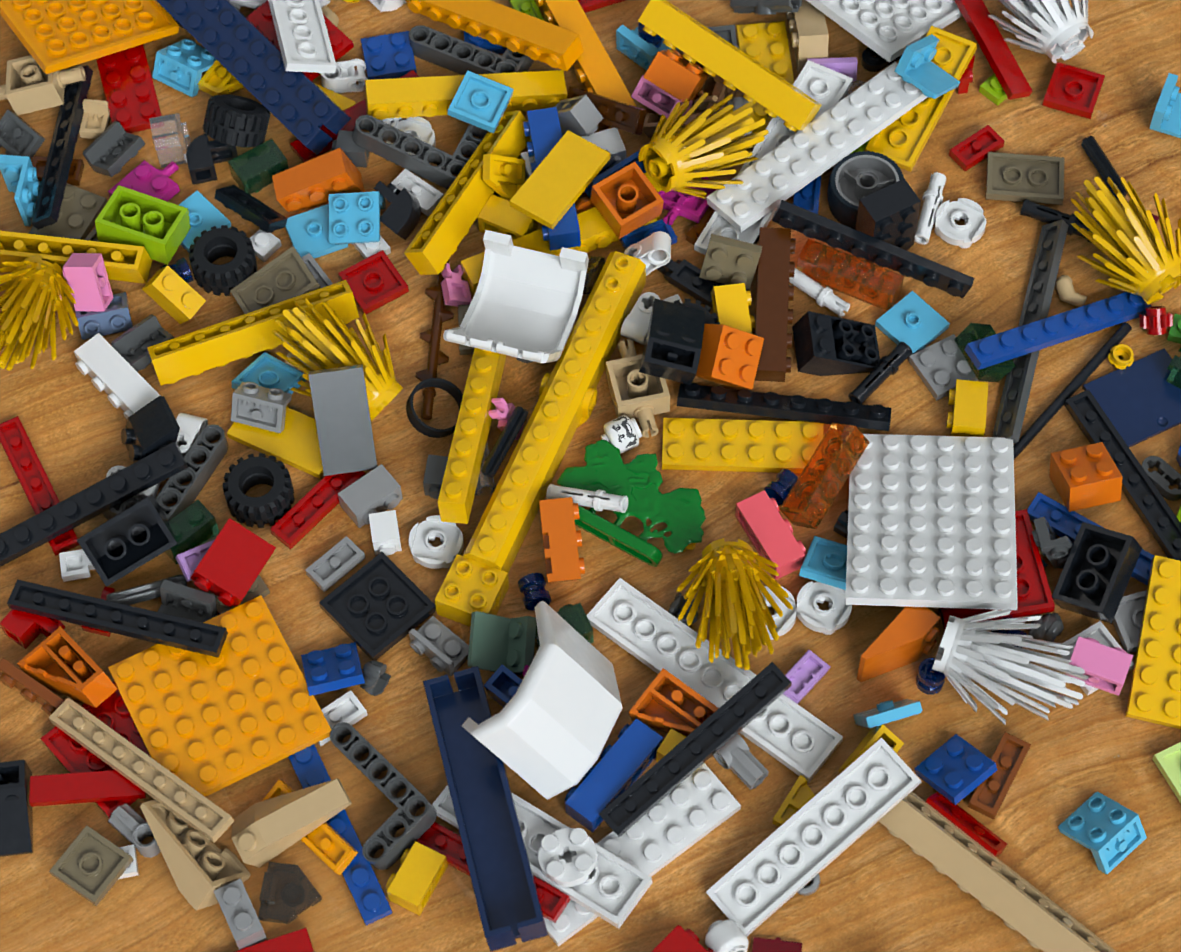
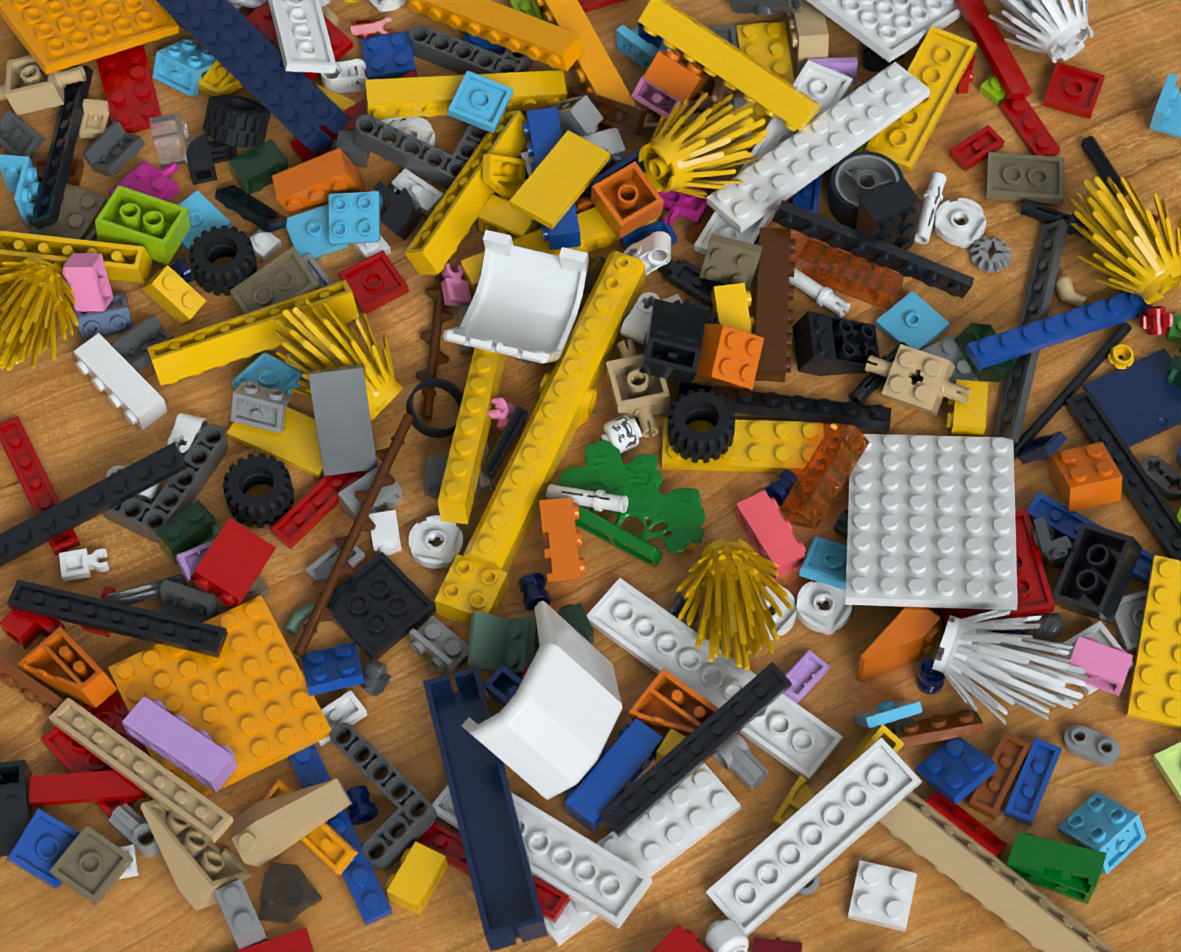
black slope [77,494,178,587] -> none
black slope [121,396,180,463] -> none
white plate [538,828,598,887] -> none
medium azure bracket [895,34,960,99] -> none
none -> blue plate [6,808,80,889]
none -> lavender brick [122,696,238,793]
none -> sand green arm [284,602,316,635]
none -> reddish brown plant [293,414,414,657]
none -> clear blue wheel [346,785,378,825]
none -> plate [351,16,394,38]
none -> black tyre [667,389,735,463]
none -> white plate [847,860,917,932]
none -> tan brick [865,344,971,416]
none -> dark orange plate [893,710,984,748]
none -> light grey gear [970,235,1012,273]
none -> red plate [1000,97,1060,157]
none -> blue plate [1004,737,1062,826]
none -> green wedge [1006,832,1107,904]
none -> dark blue plate [1017,432,1067,464]
none -> light grey plate [1063,725,1120,767]

